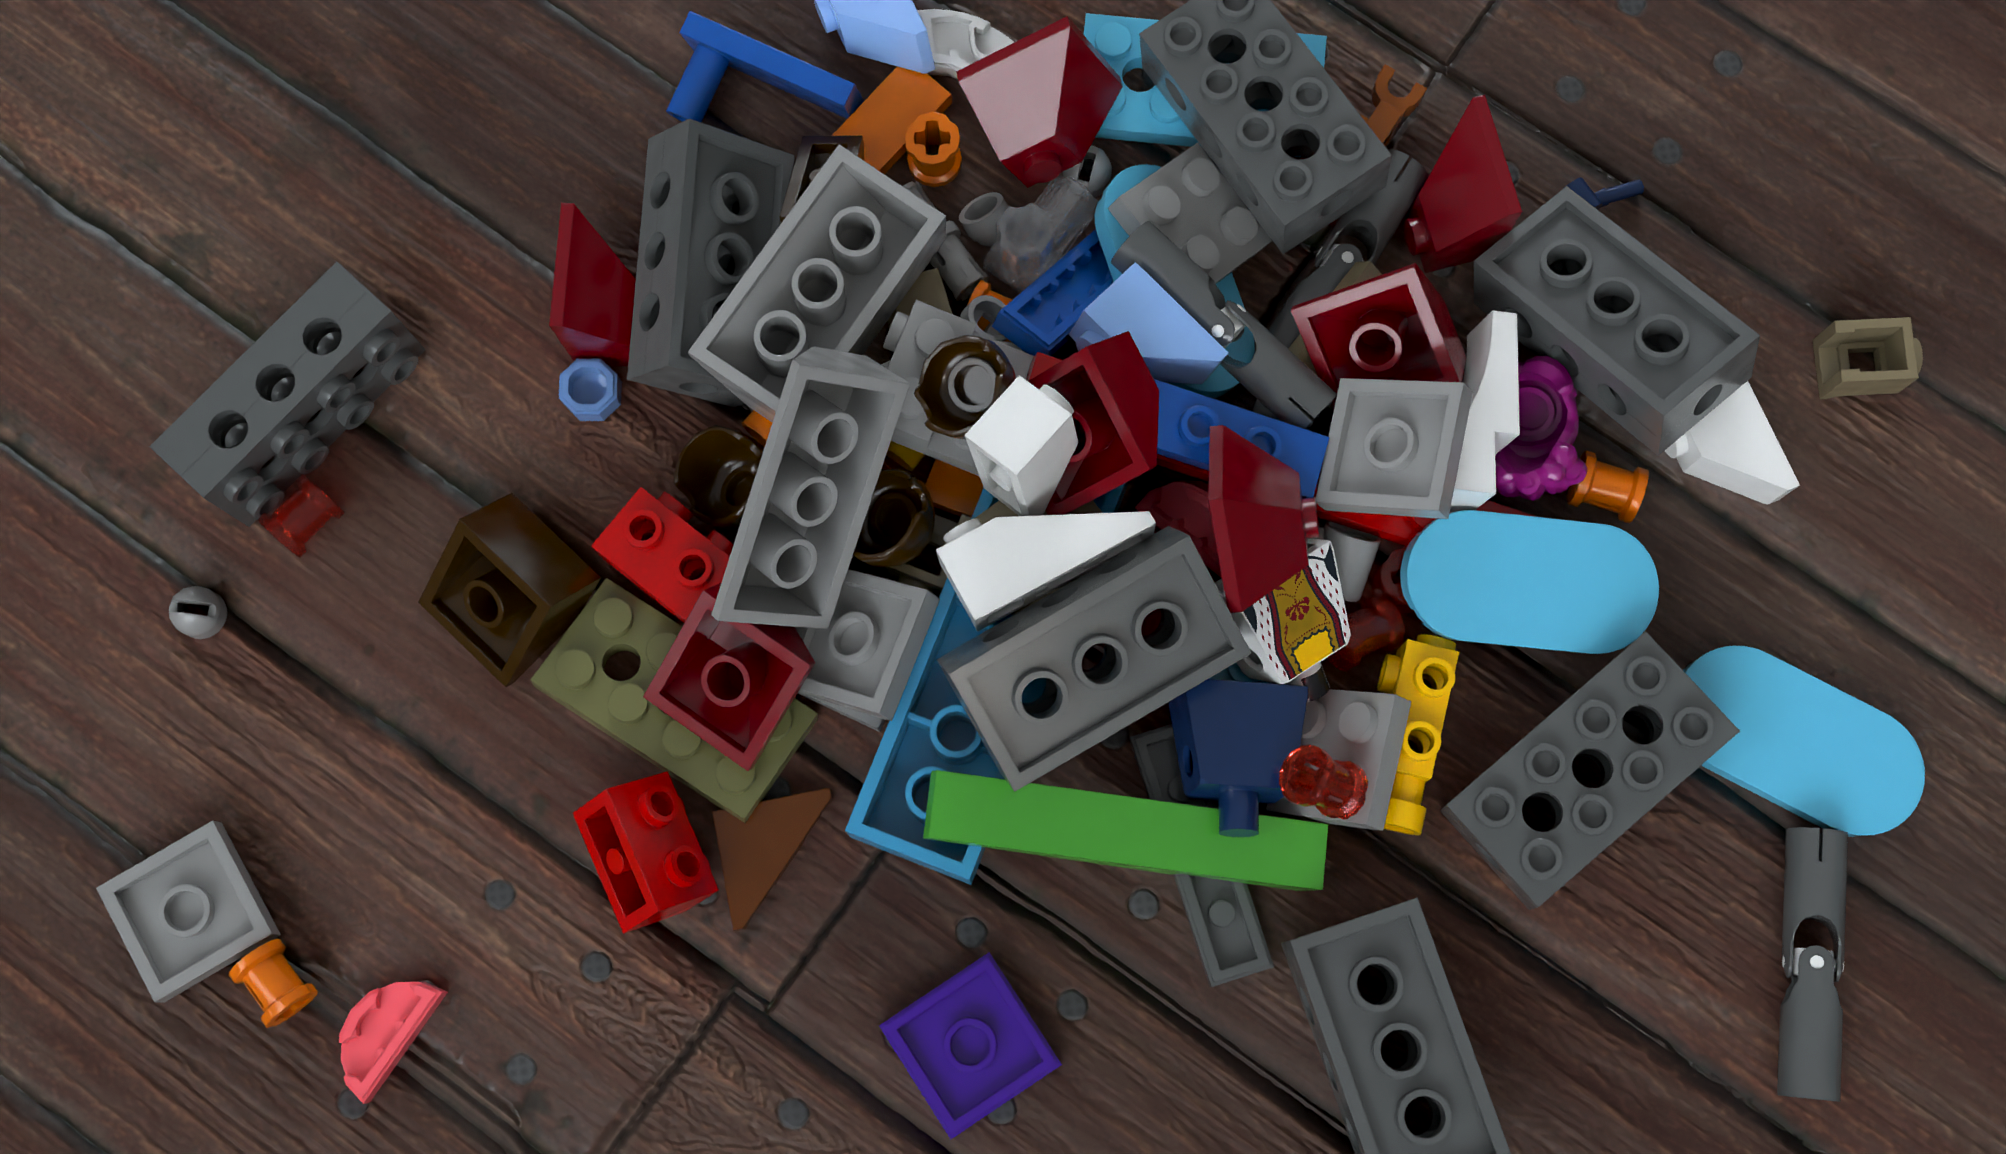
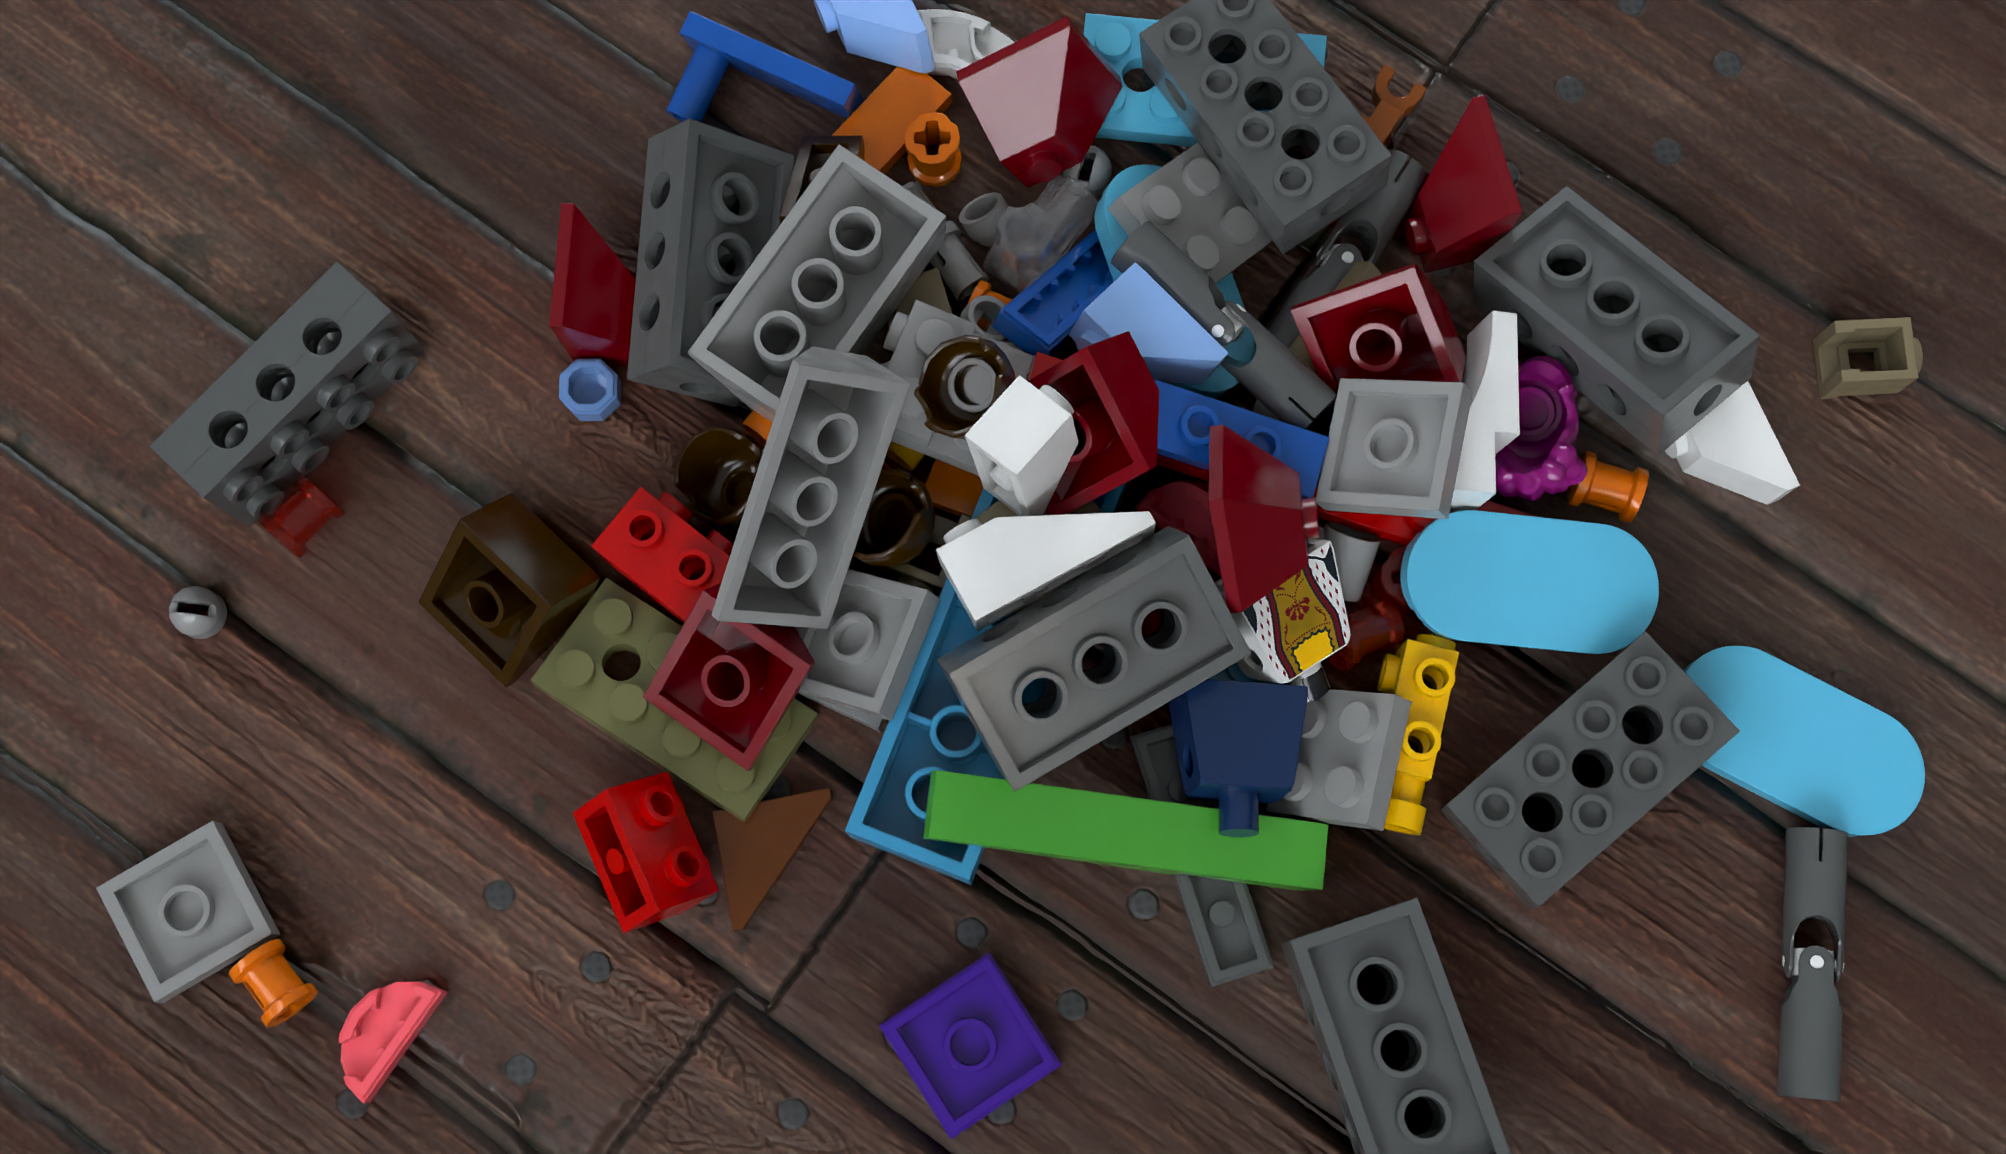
clear red bush [1279,744,1368,820] -> none
dark blue hand [1564,177,1644,210] -> none

